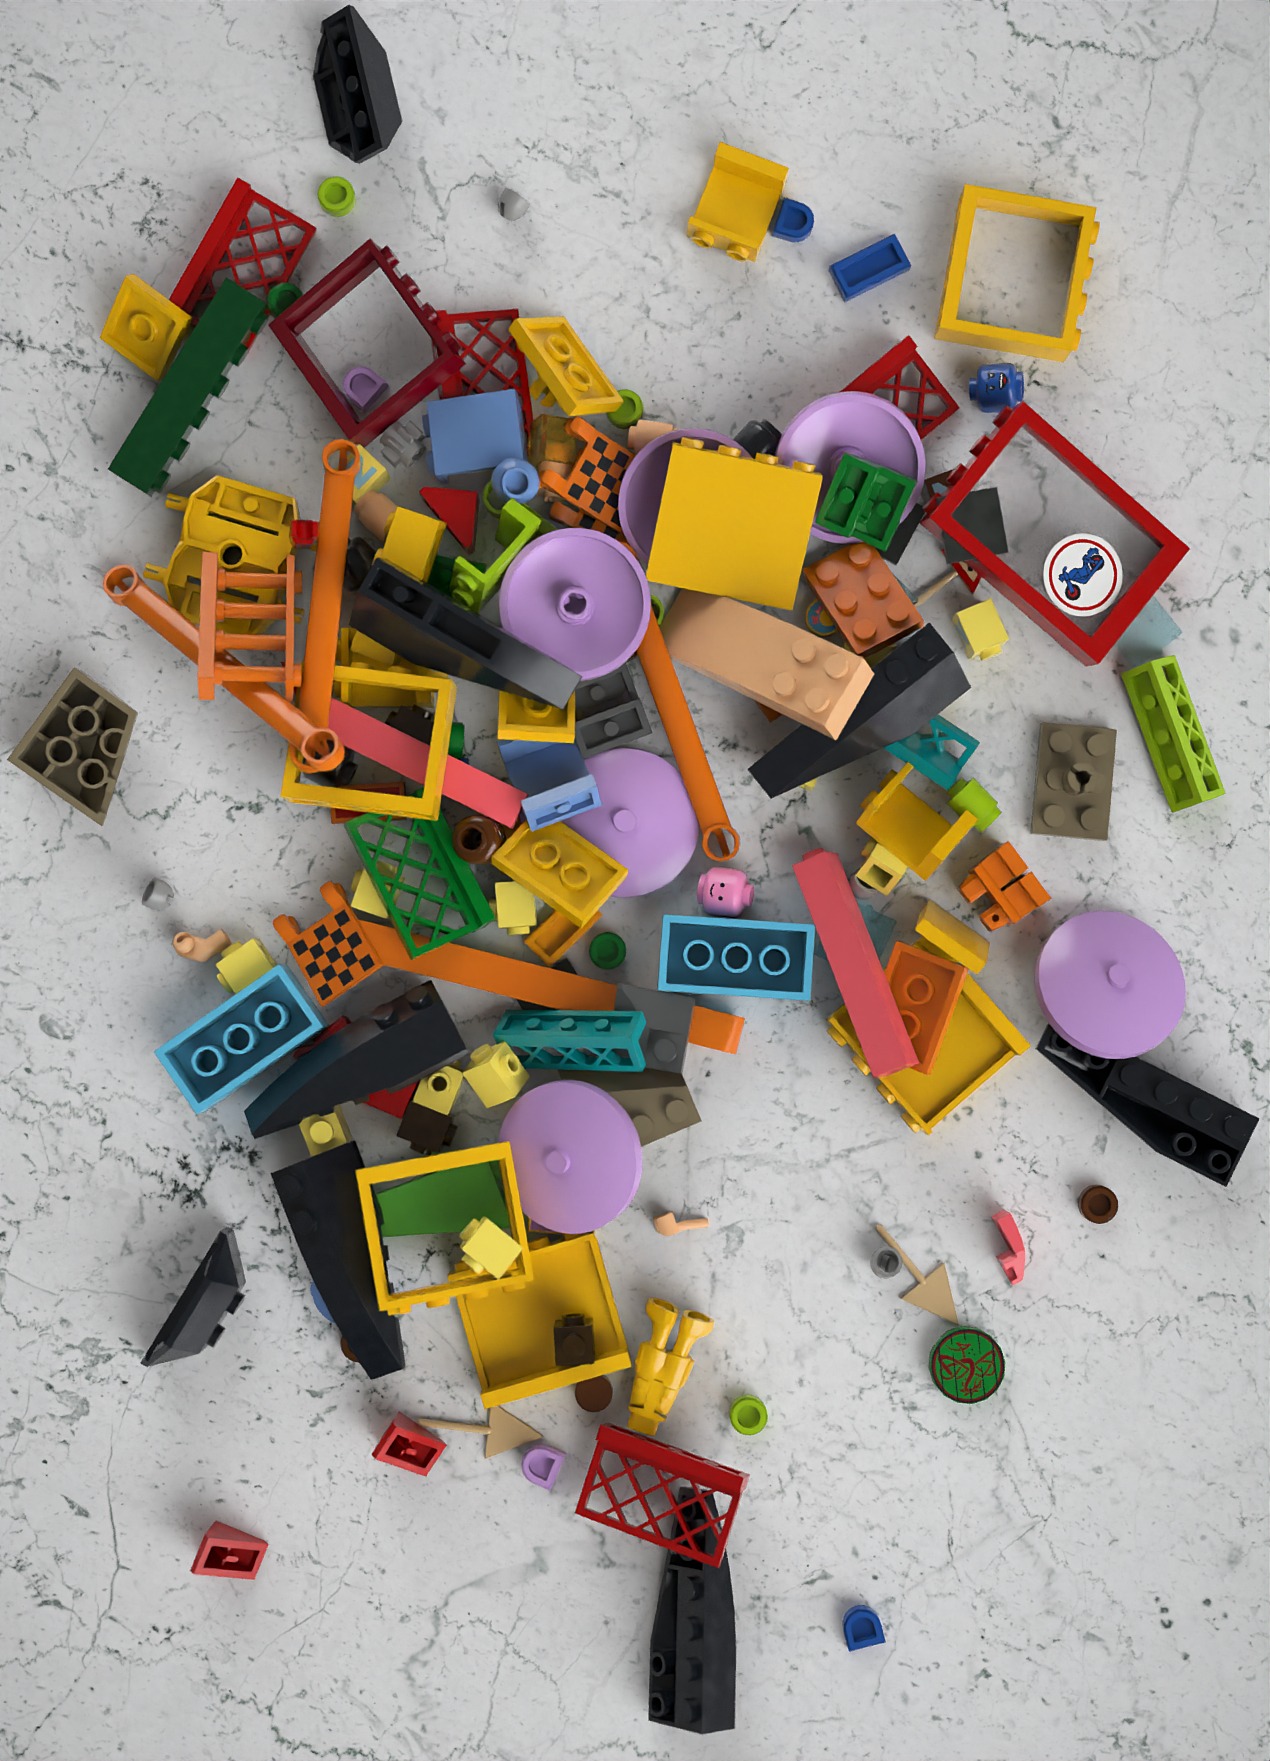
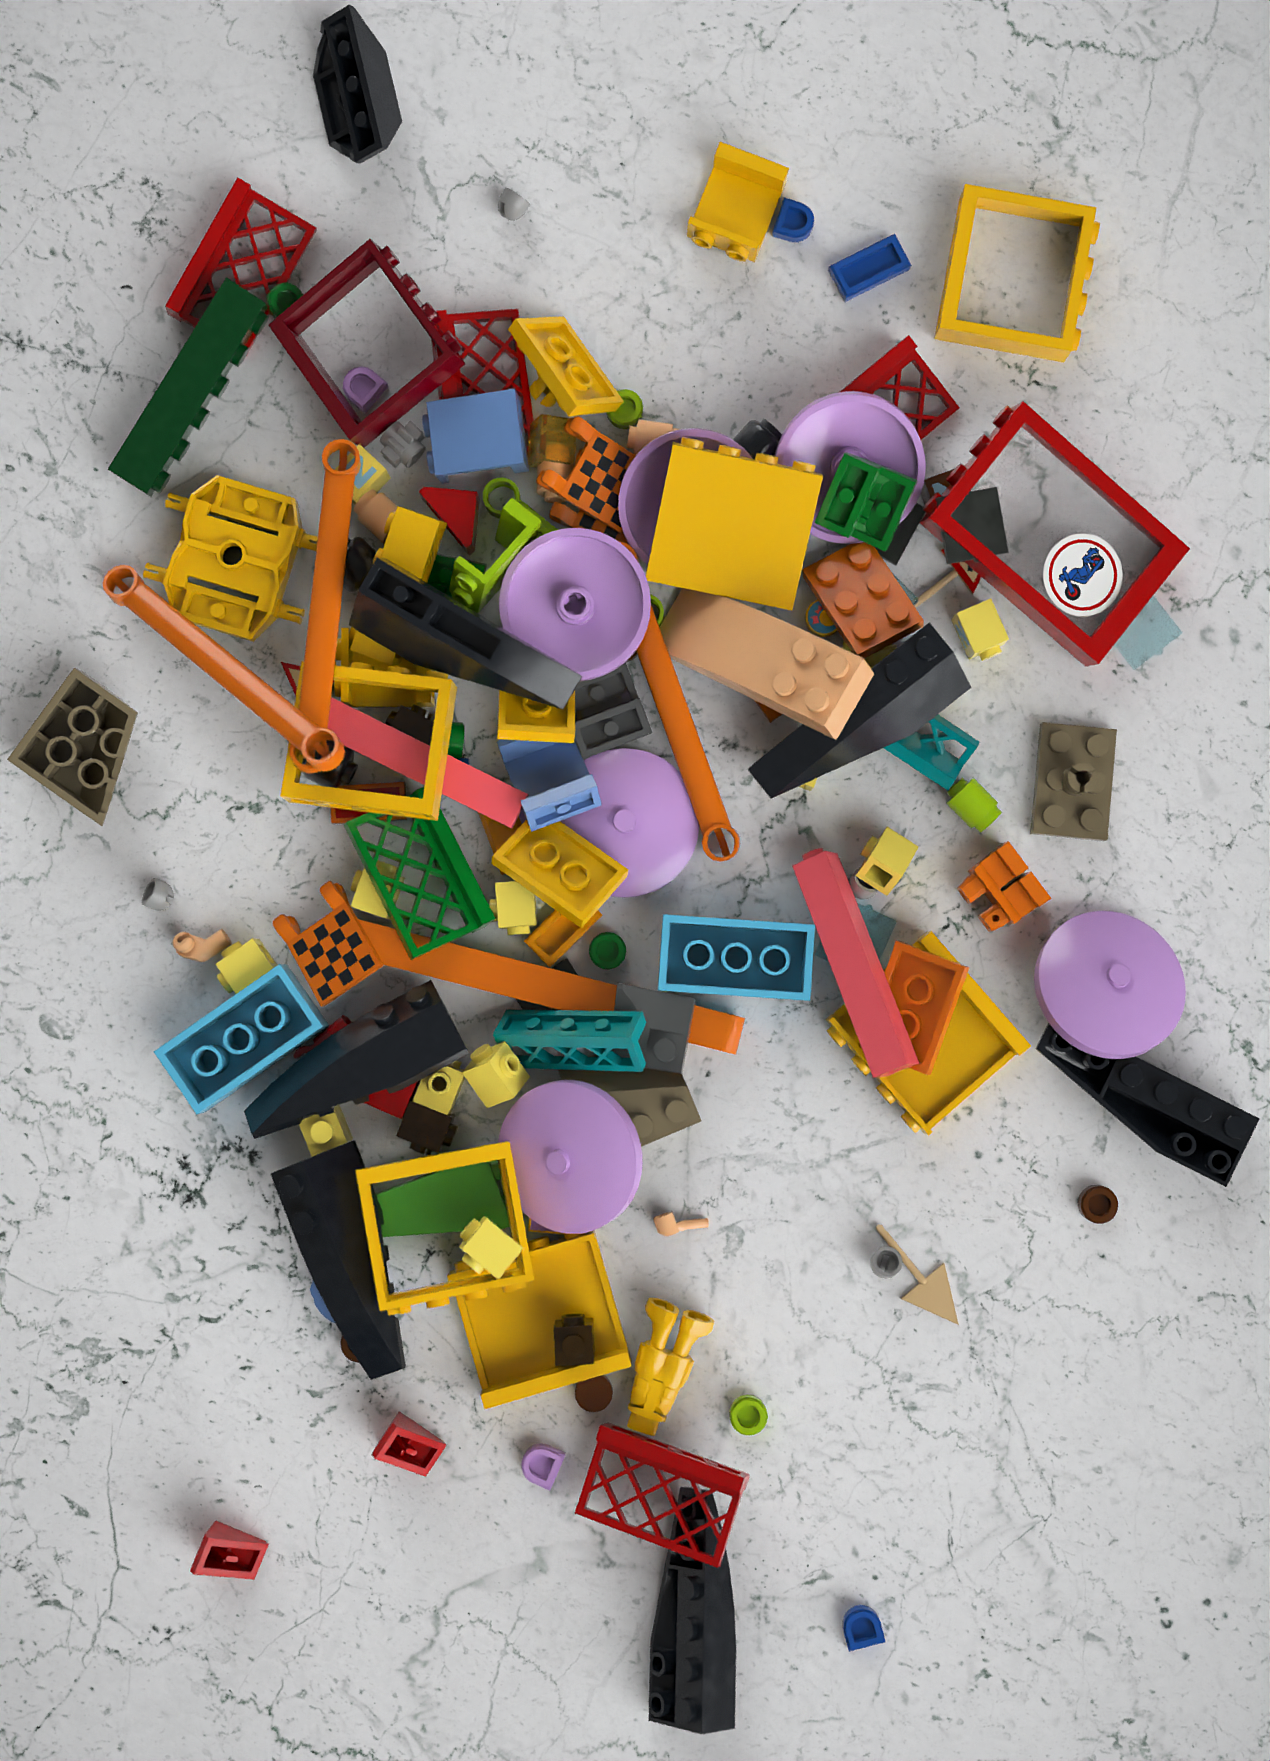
yellow tile [99,273,192,382] -> none
black wedge [140,1227,246,1367] -> none
orange fence [197,552,302,702] -> none
red bar [289,520,319,549] -> none
lime tile [318,176,356,217] -> none
tan piece [417,1406,544,1458] -> none
reddish brown head [452,815,507,865] -> none
medium blue animal [491,458,541,504] -> none
bright pink head [697,867,754,918] -> none
yellow panel [856,762,978,881] -> none
yellow tile [915,899,990,975] -> none
tile [928,1326,1005,1404] -> none
blue head [969,363,1024,413] -> none
coral slope [991,1209,1025,1285] -> none
lime fence [1121,655,1226,813] -> none

